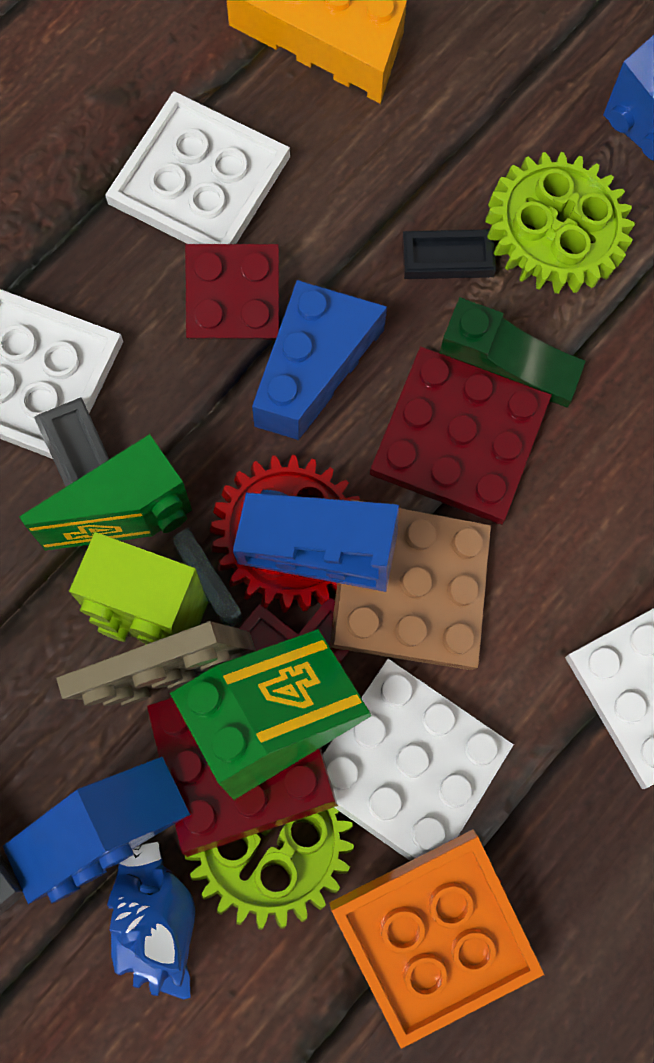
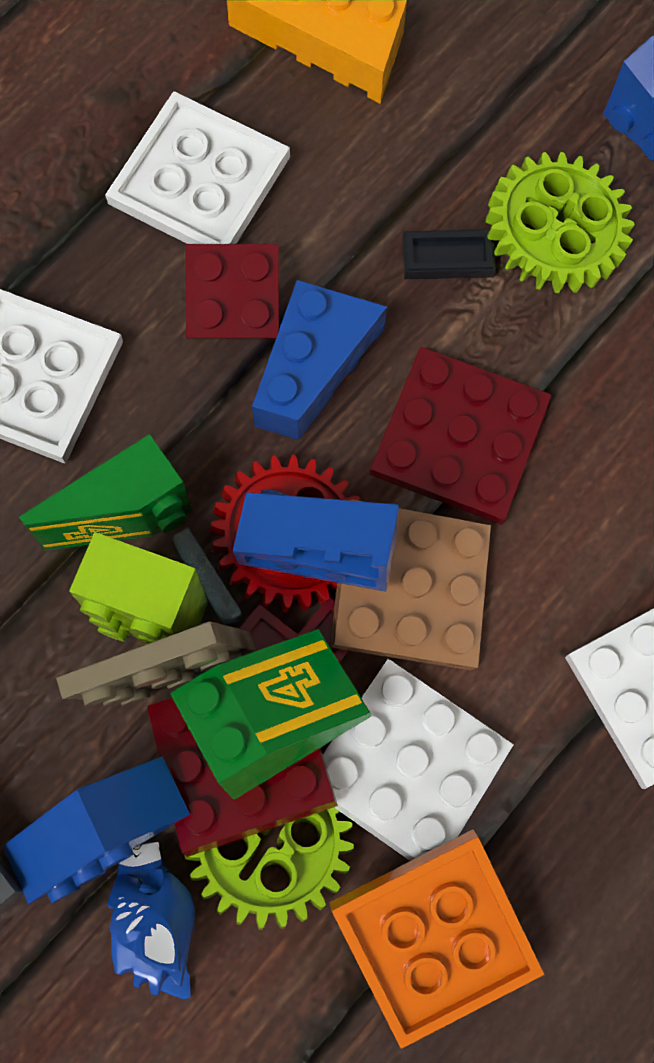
dark grey tile [34,397,109,487] -> none
dark green slope [439,297,586,408] -> none

